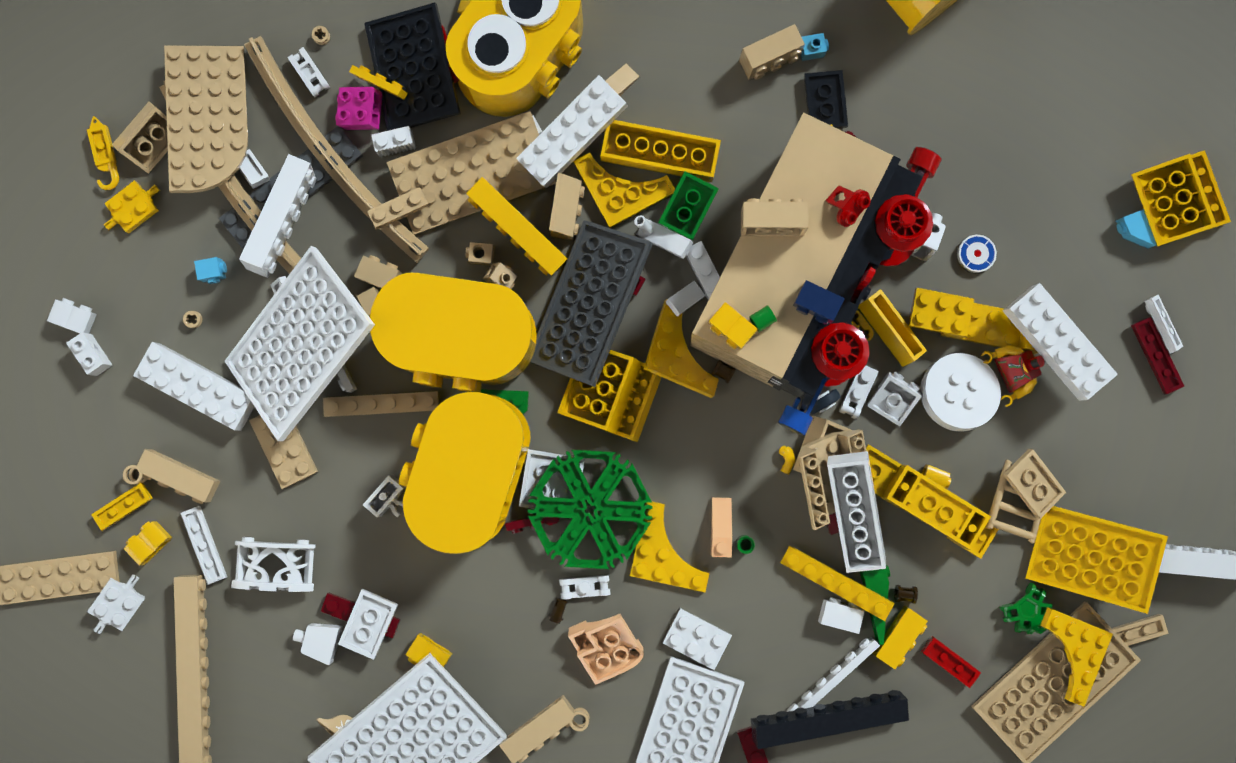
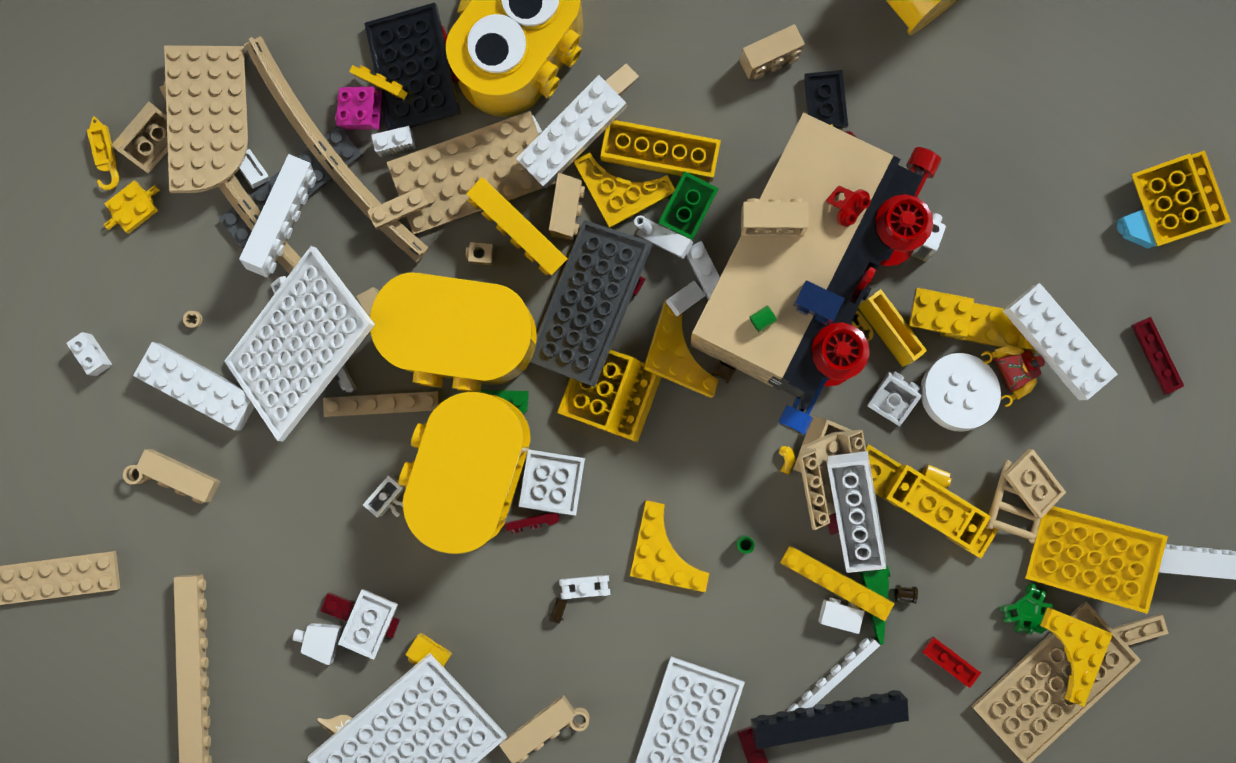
white brick [47,298,97,333] -> none
white plate [87,574,145,634] -> none
yellow plate [91,483,153,531] -> none
yellow brick [124,521,172,566] -> none
white tile [180,506,227,585] -> none
medium azure brick [194,257,227,284] -> none
white fence [231,537,316,592] -> none
tan plate [249,415,318,489] -> none
white plate [287,47,330,97] -> none
tan bush [311,26,330,45] -> none
tan brick [354,255,402,289] -> none
tan brick [483,262,517,289] -> none
green plate [528,450,653,569] -> none
light nougat slope [568,614,644,685] -> none
white plate [662,608,732,670] -> none
yellow brick [709,302,758,350] -> none
light nougat slope [710,497,732,558] -> none
medium azure brick [801,33,829,61] -> none
black wheel [810,389,841,414] -> none
white plate [839,366,879,420] -> none
yellow brick [872,605,928,669] -> none
tile [957,235,997,273] -> none
white plate [1145,295,1183,353] -> none

